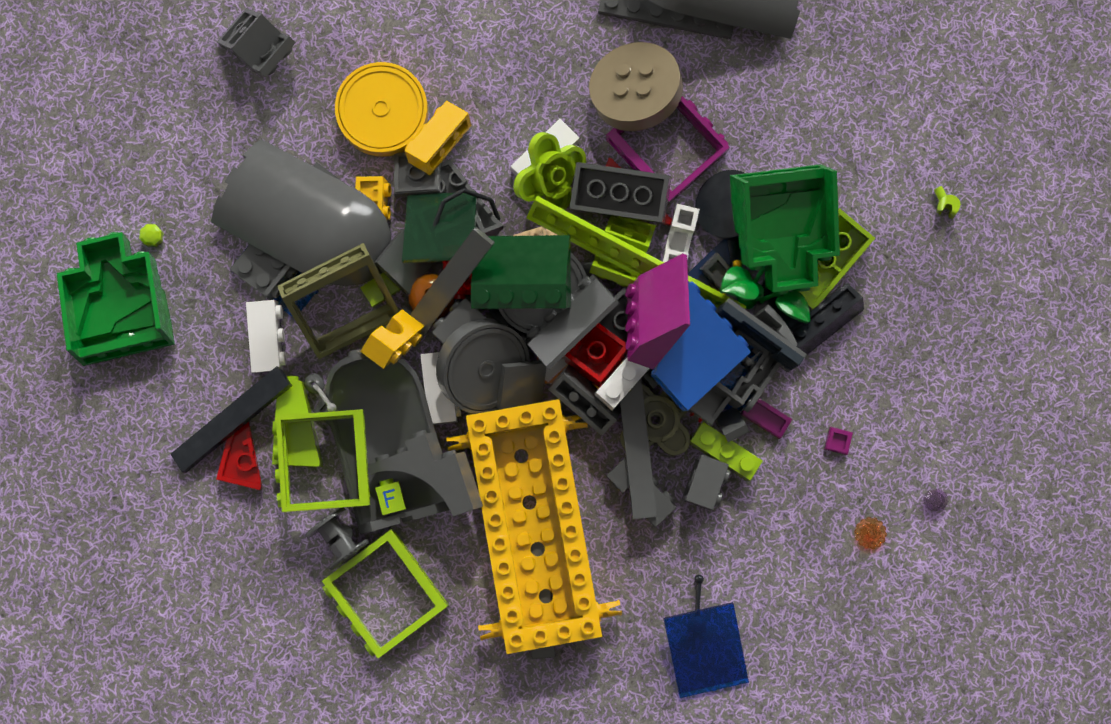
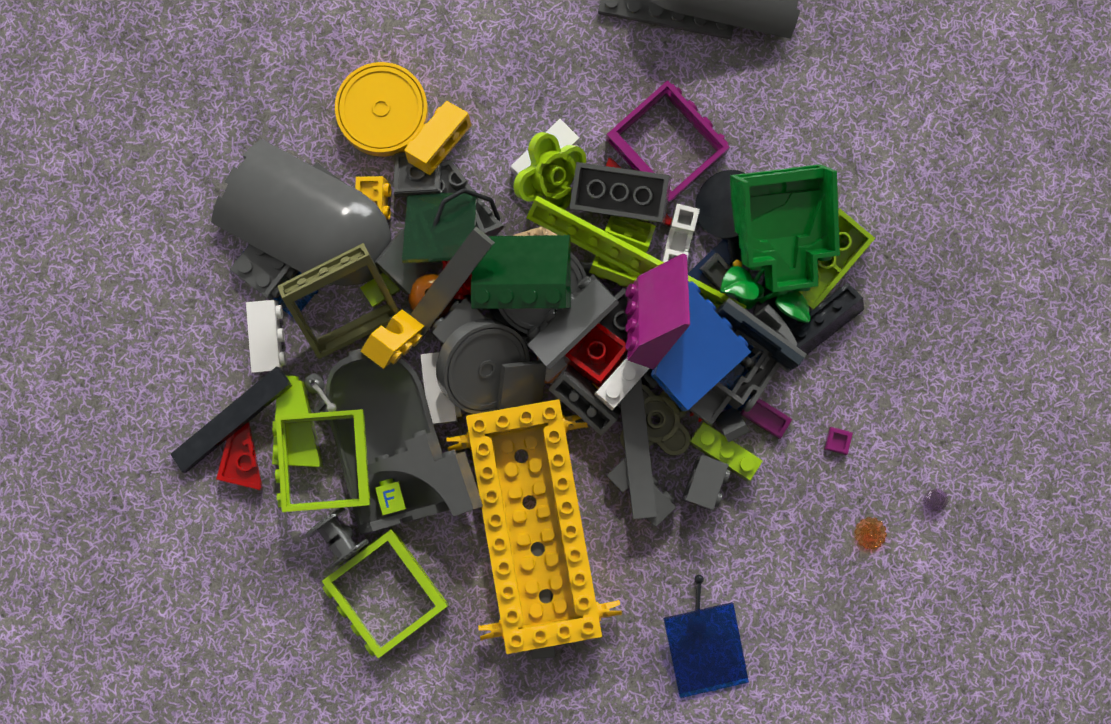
green panel [56,232,175,366] -> none
lime tile [139,224,164,247] -> none
dark grey bracket [217,8,296,77] -> none
dark tan brick [589,42,683,131] -> none
lime piece [934,186,961,219] -> none

